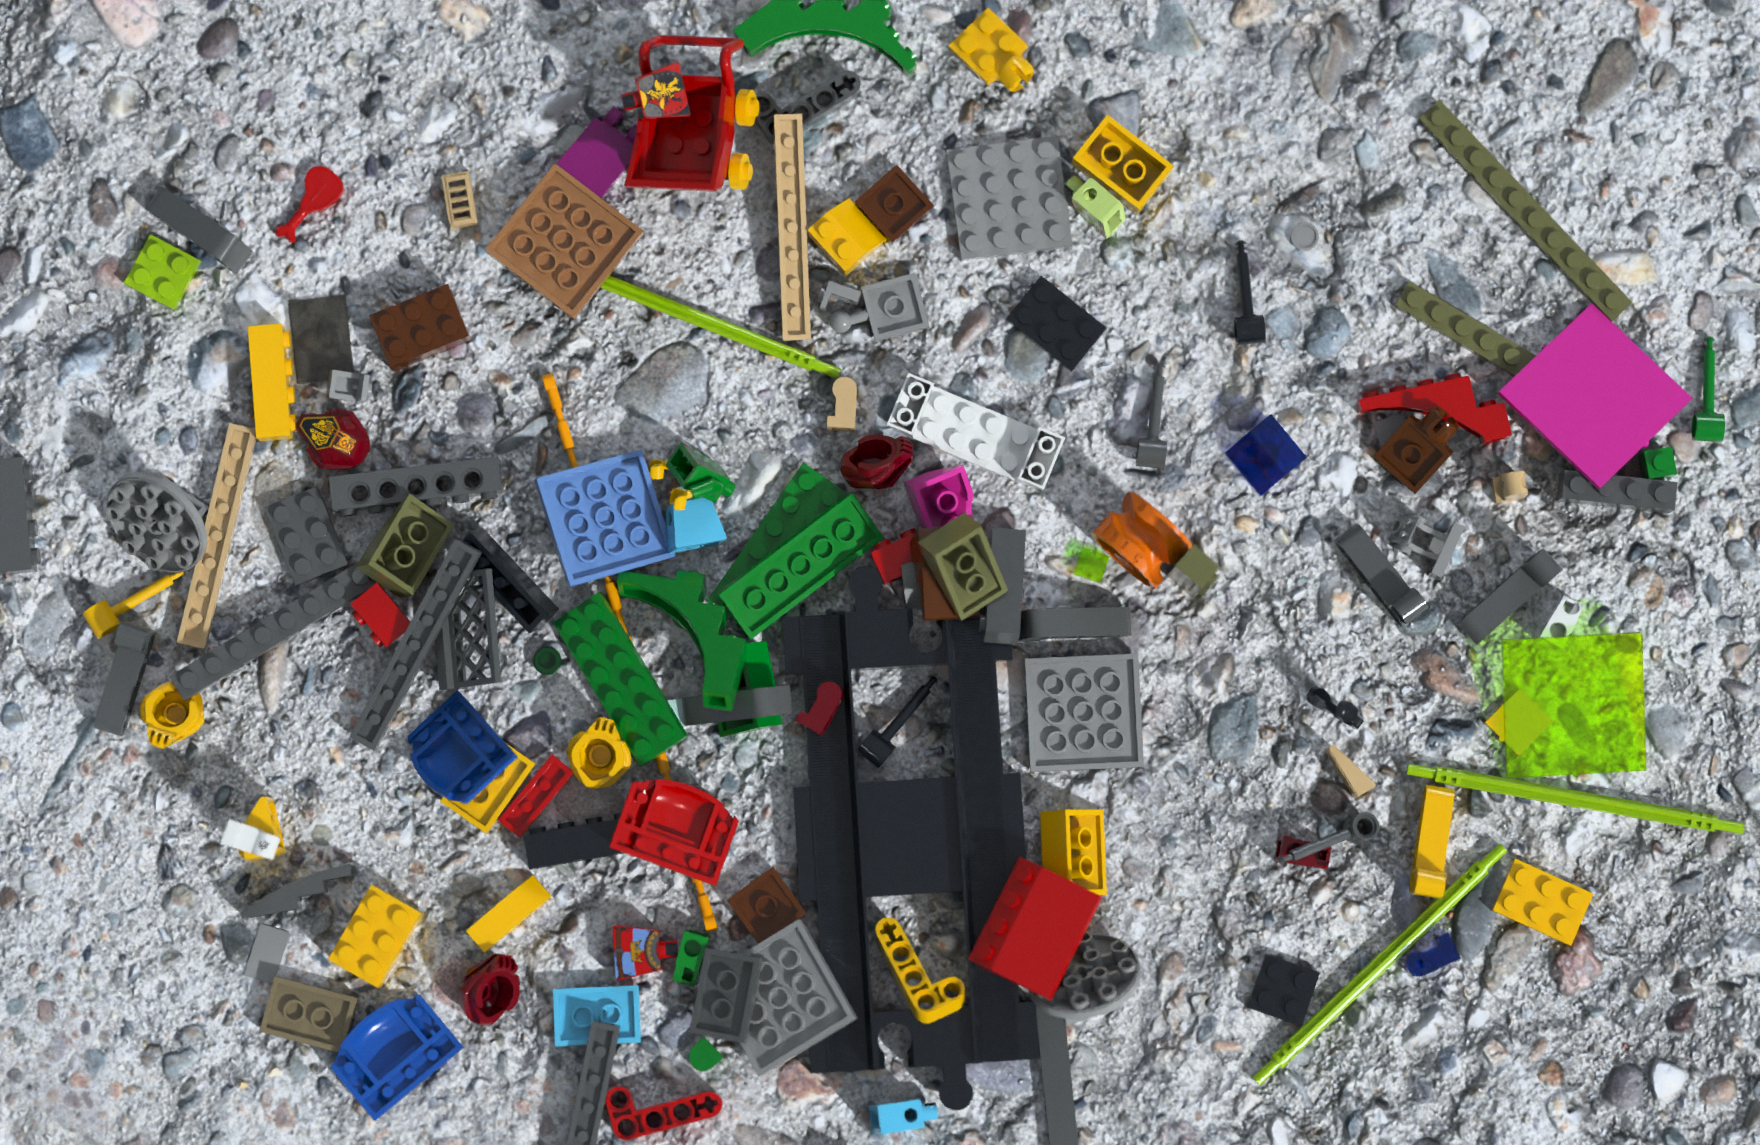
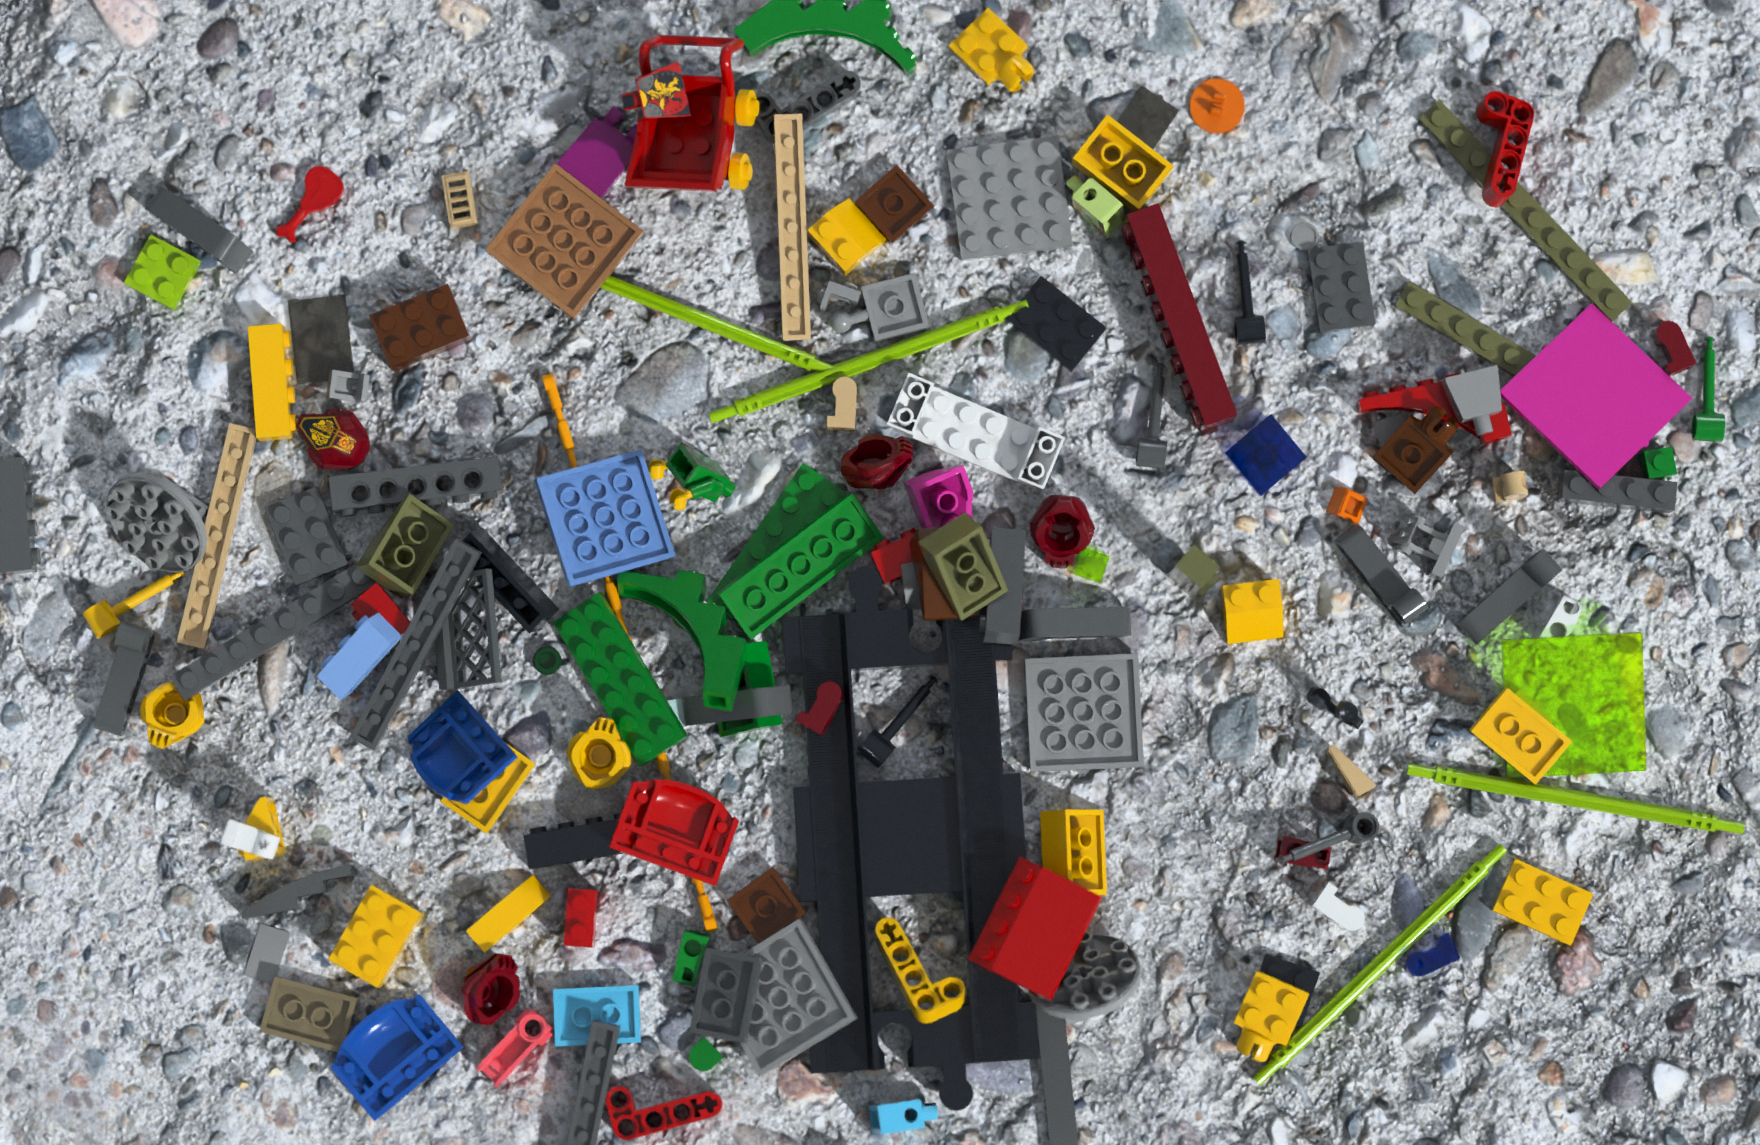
red plate [498,754,574,839] -> none
torso [612,926,678,980] -> none
medium azure torso [666,486,727,554] -> none
orange piece [1091,491,1192,590] -> none
yellow beam [1409,784,1455,898] -> none
none -> light blue brick [317,613,402,700]
none -> coral piece [476,1008,553,1088]
none -> red brick [564,888,598,948]
none -> lime axle [708,300,1029,424]
none -> dark red helmet [1030,495,1095,569]
none -> clear smoke piece [1117,85,1179,150]
none -> dark red brick [1121,203,1238,433]
none -> orange piece [1190,79,1245,134]
none -> yellow slope [1220,579,1284,644]
none -> yellow plate [1233,969,1309,1062]
none -> dark grey plate [1307,241,1376,333]
none -> white leg [1310,882,1365,931]
none -> orange slope [1326,487,1368,524]
none -> light grey torso [1441,365,1502,436]
none -> yellow plate [1469,687,1572,785]
none -> red beam [1475,91,1534,208]
none -> dark red leg [1653,320,1697,376]

